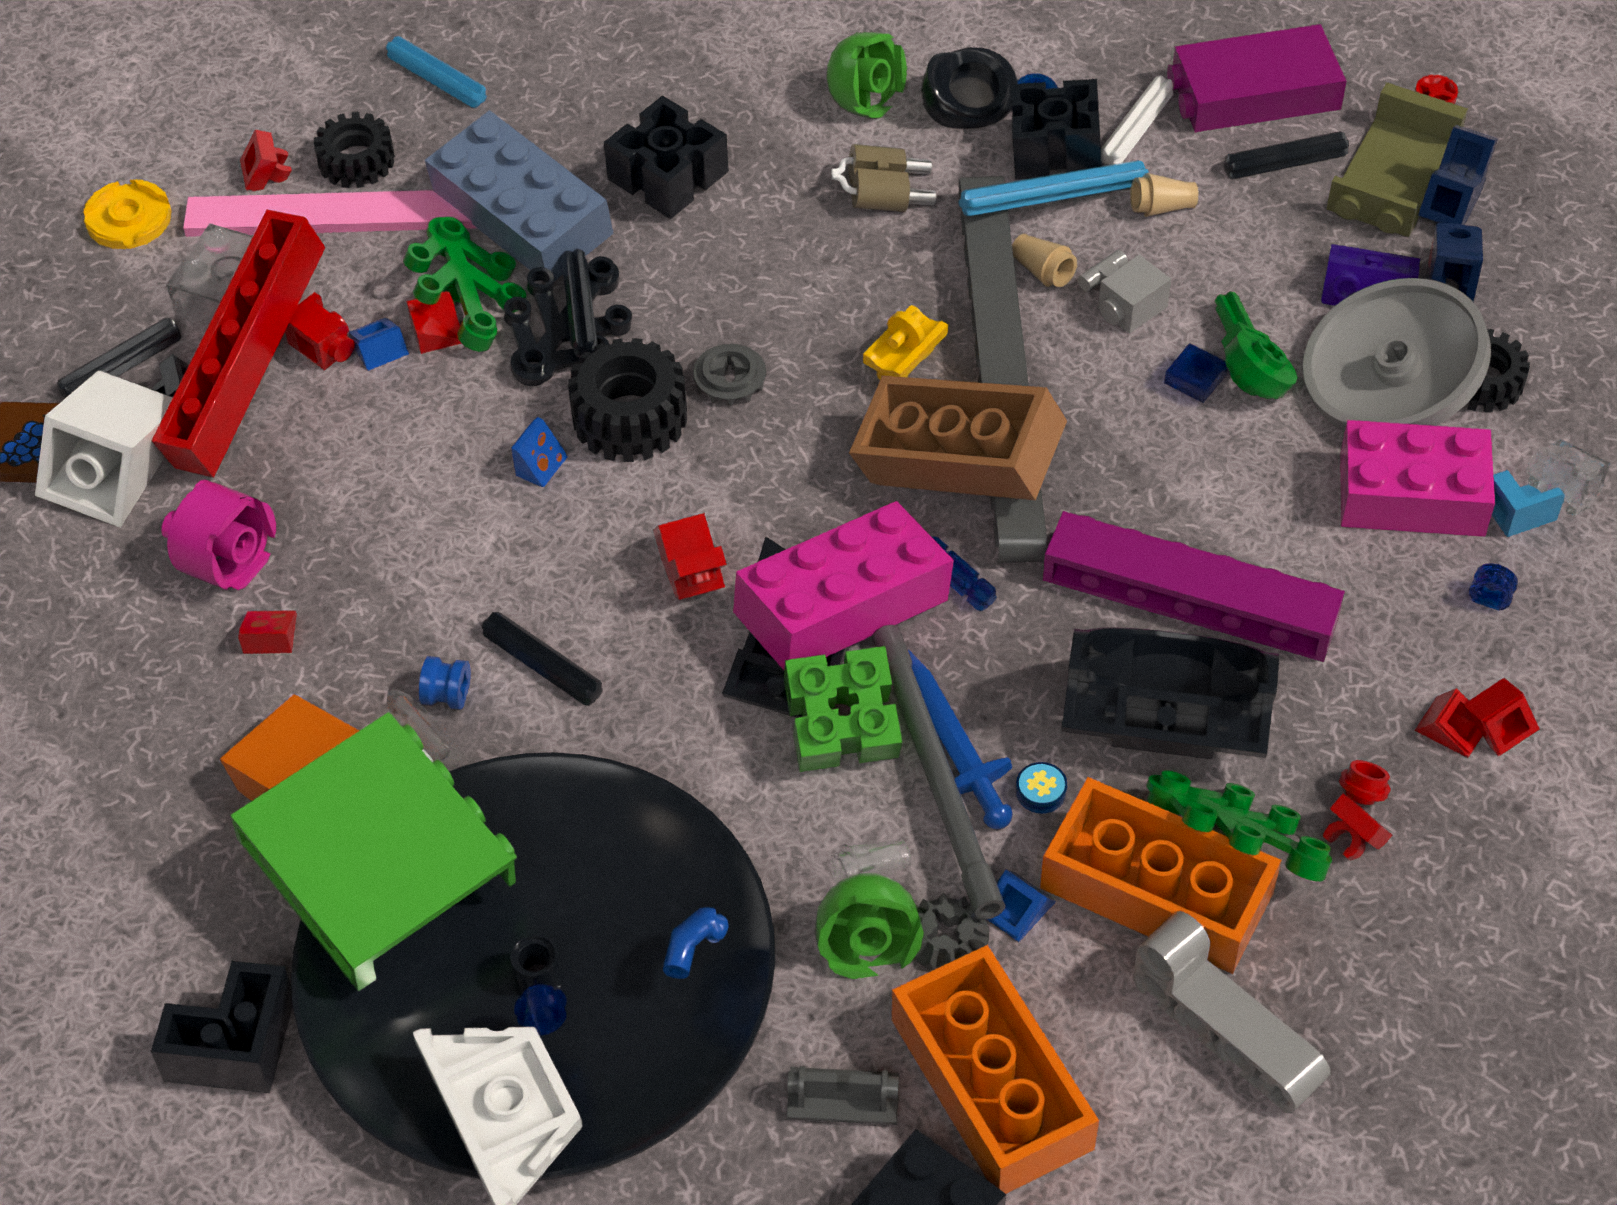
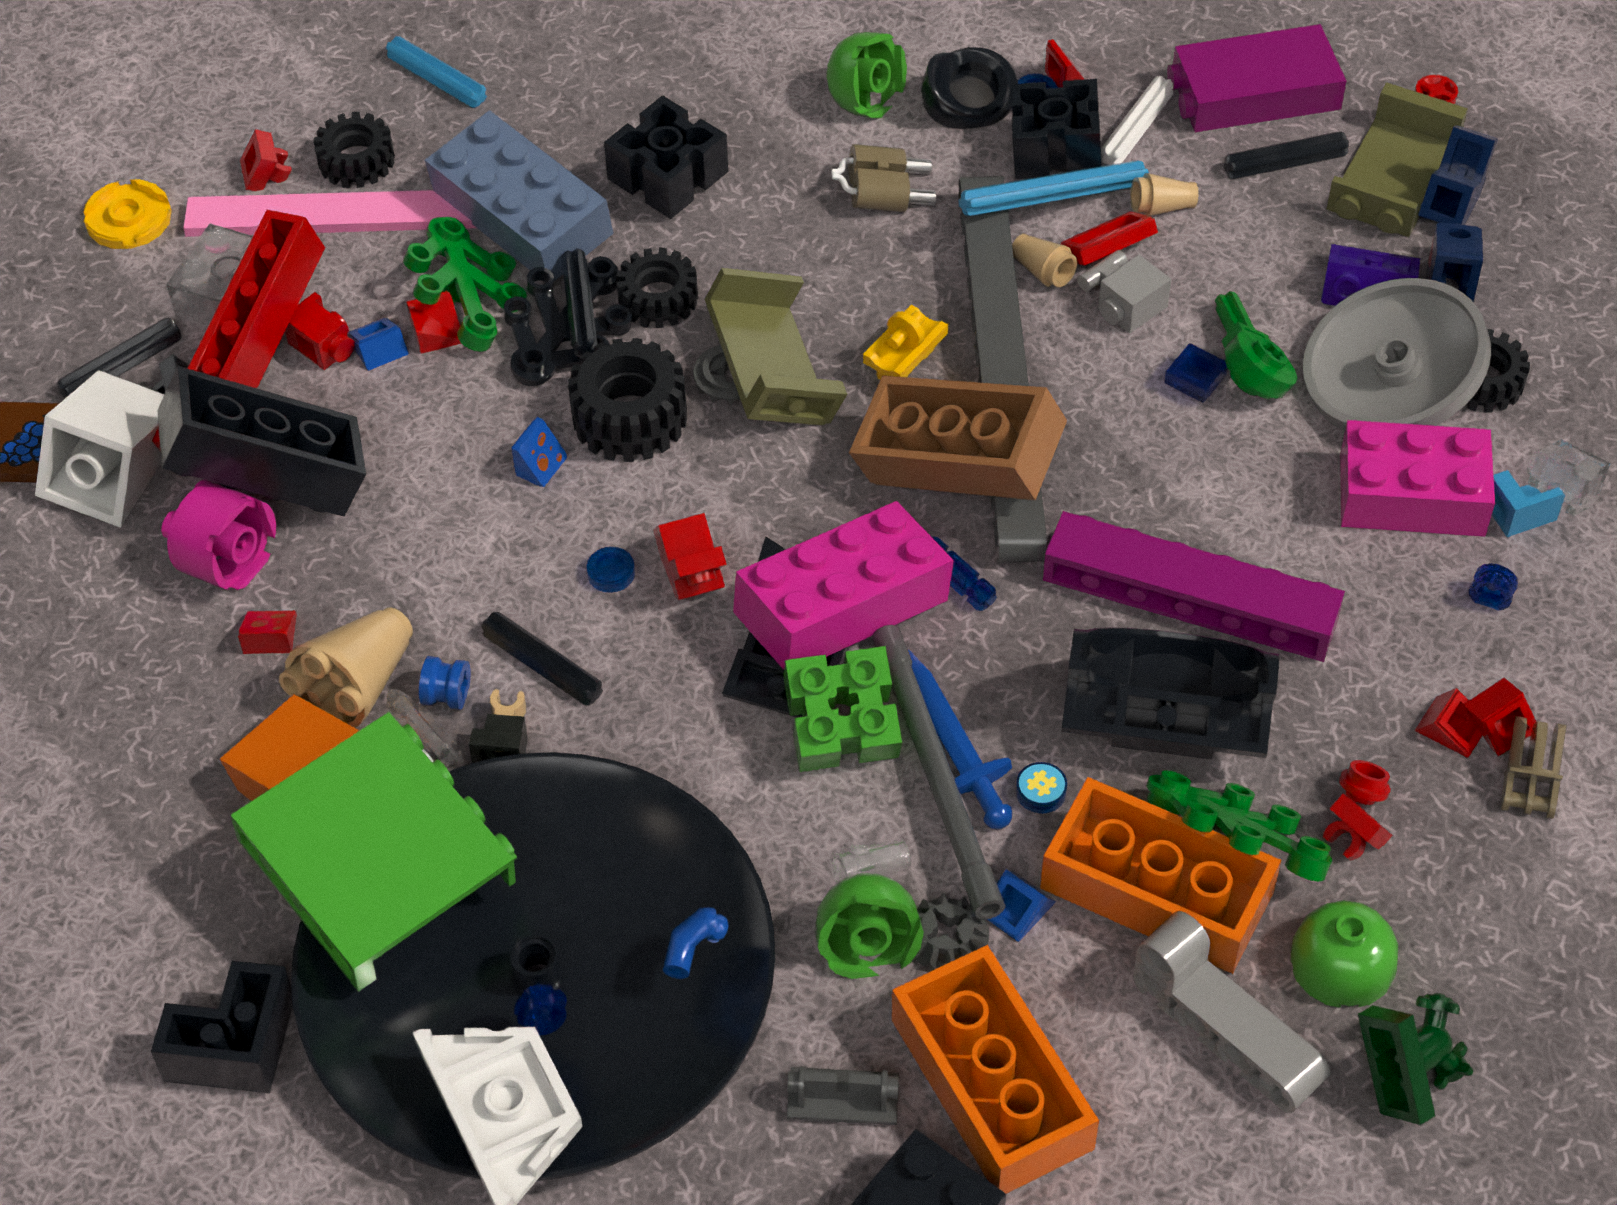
none -> black brick [157,366,366,517]
none -> tan cone [279,608,413,728]
none -> pearl dark grey piece [469,689,528,763]
none -> clear blue tile [586,547,635,593]
none -> black tyre [616,247,698,328]
none -> olive panel [705,267,848,425]
none -> red slope [1045,39,1085,88]
none -> red tile [1061,211,1158,266]
none -> bright green cylinder [1290,900,1398,1007]
none -> dark green piece [1358,993,1473,1125]
none -> dark tan arm [1501,716,1567,819]

